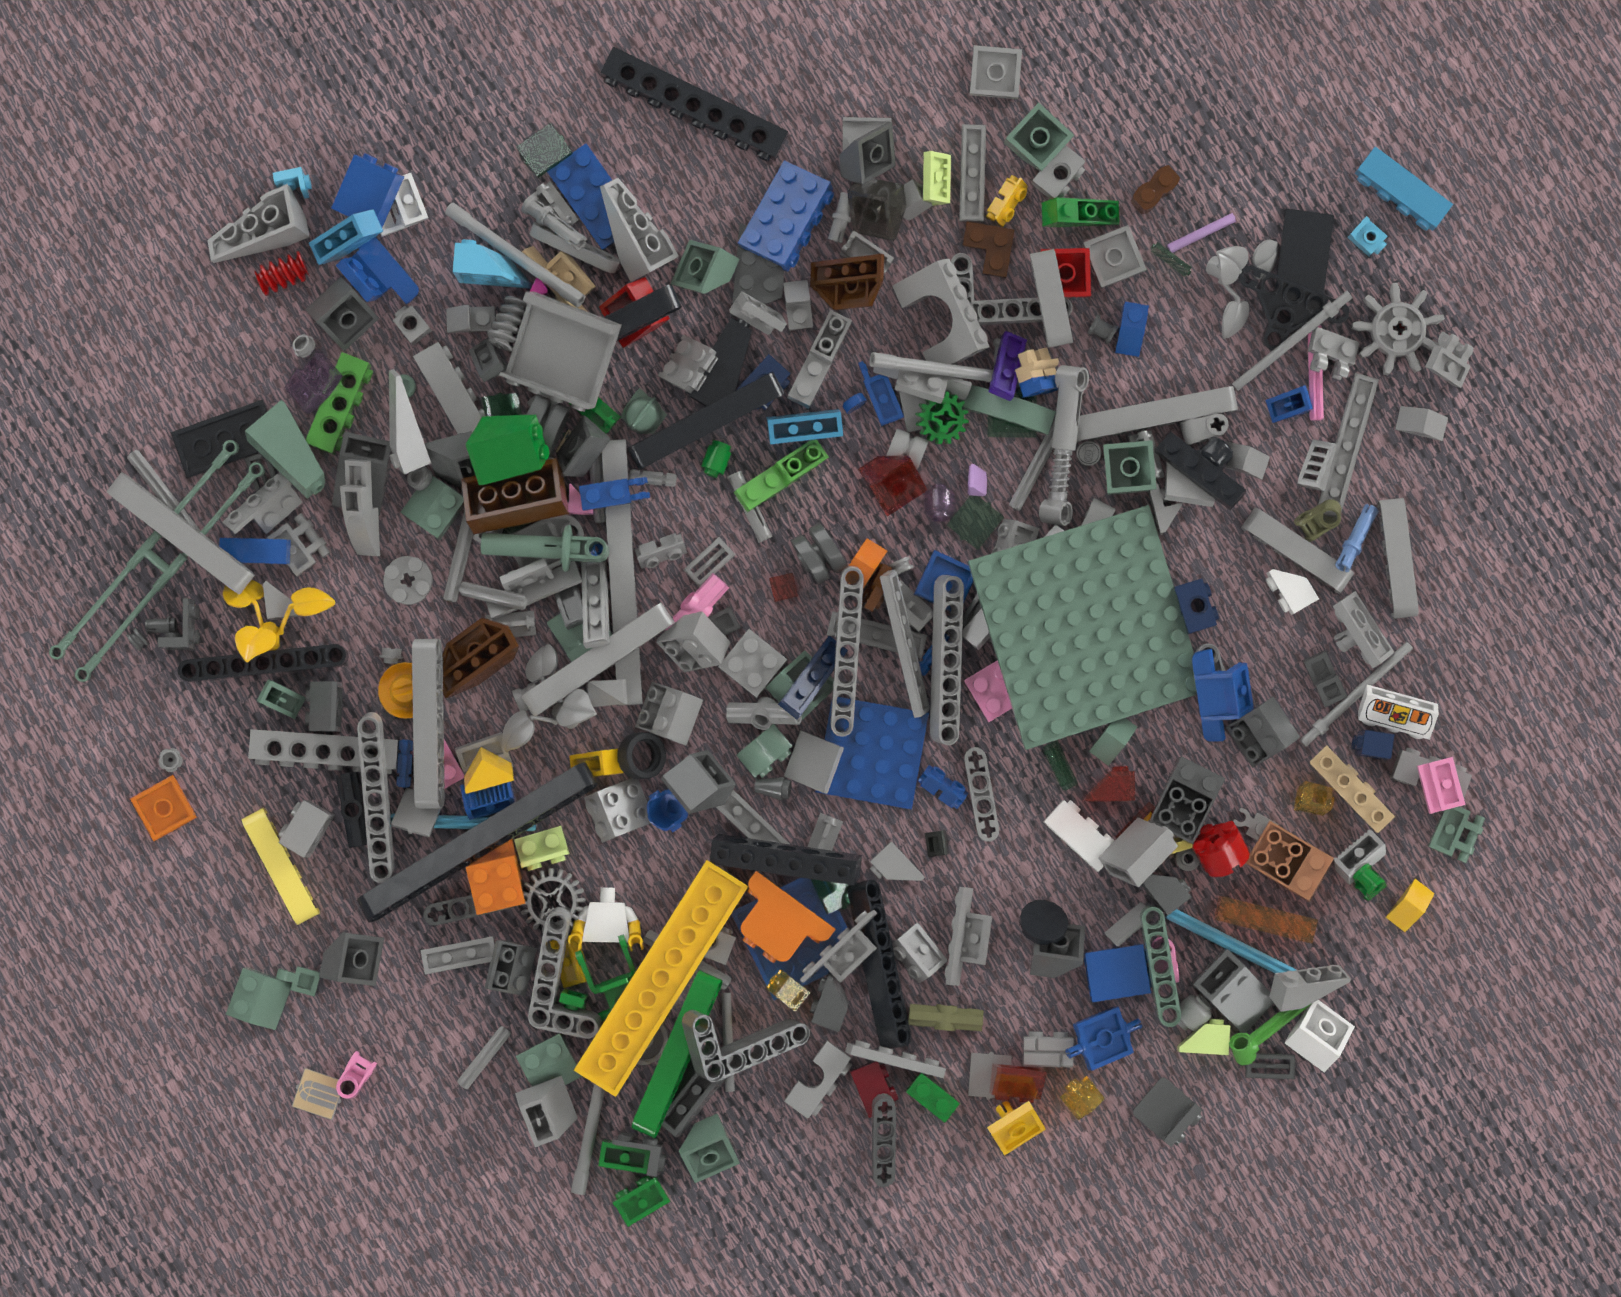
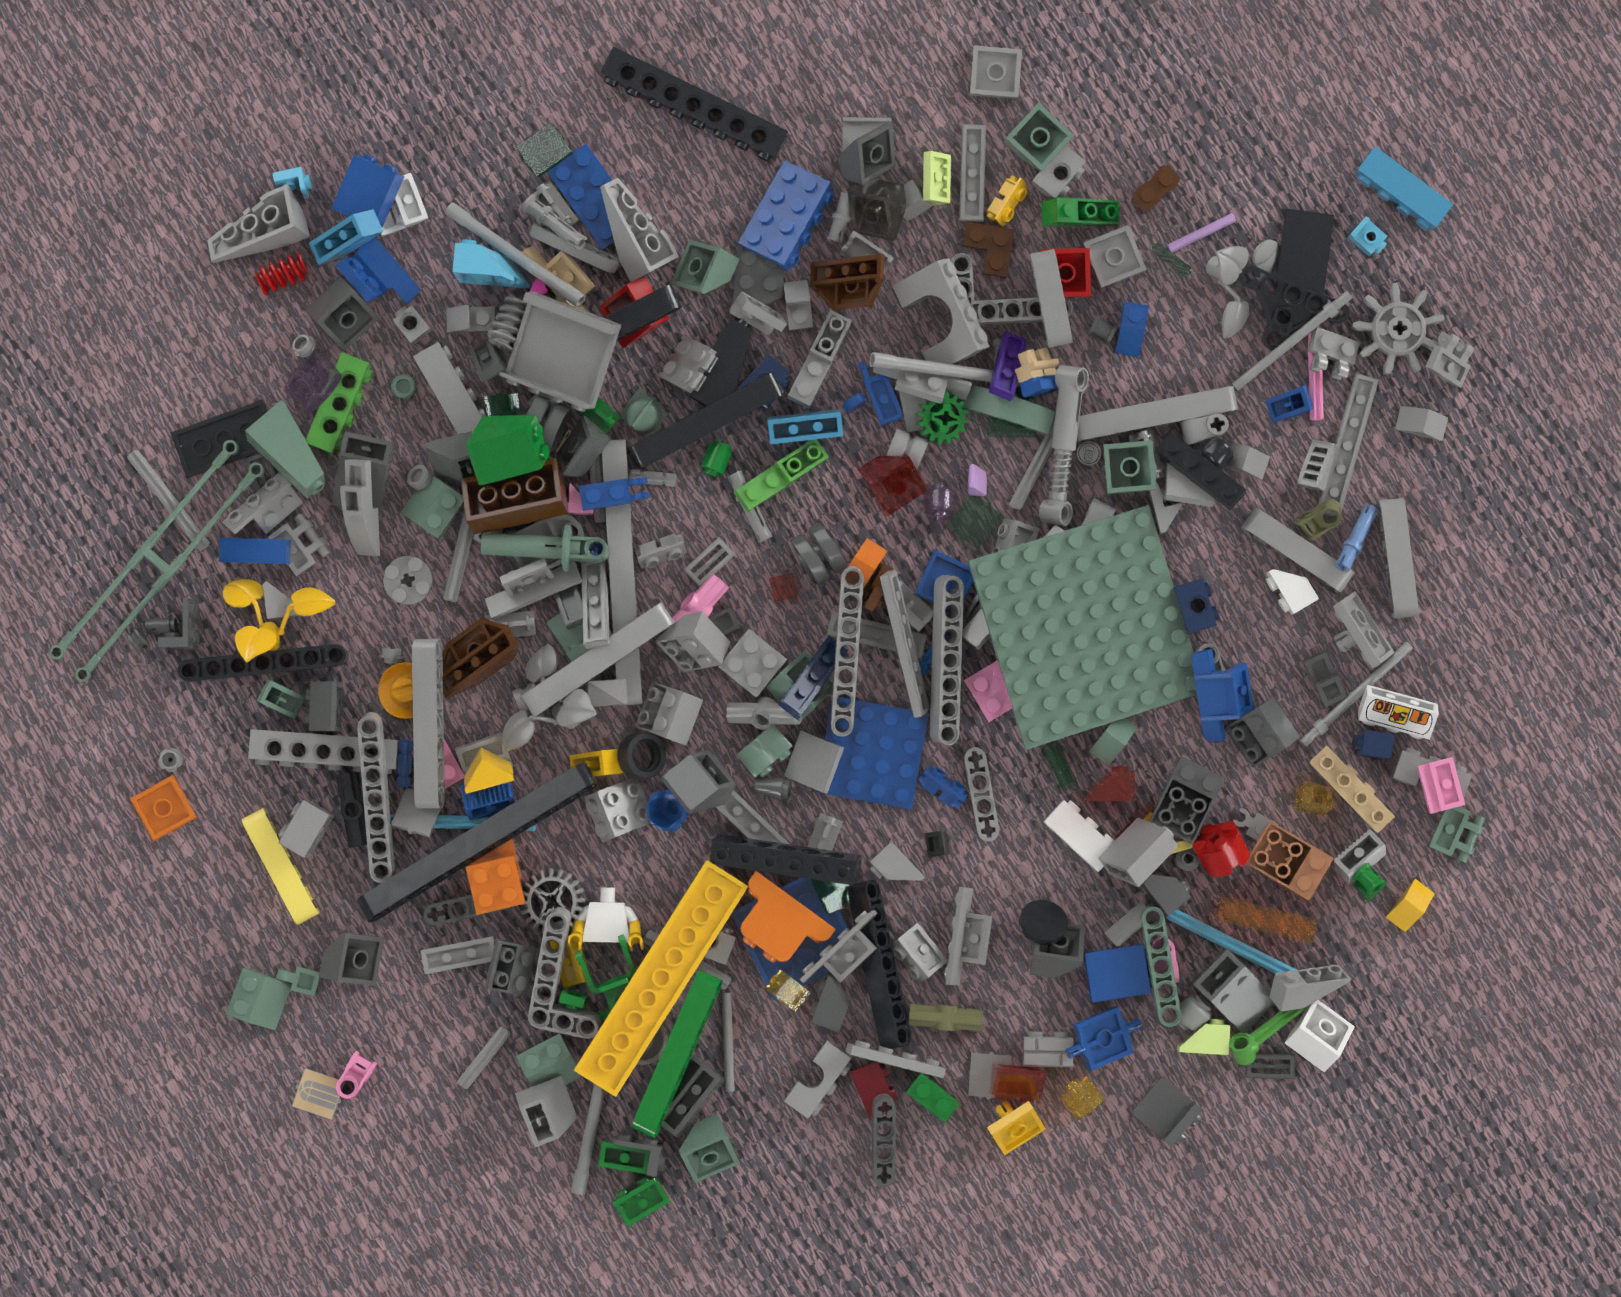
light grey beam [106,472,255,594] -> none
light grey wedge [389,369,431,474] -> none
light grey axle [459,581,528,610] -> none
yellowish green bracket [514,826,570,871] -> none
dark grey beam [682,1010,810,1082] -> none
light grey bush [889,556,914,575] -> none

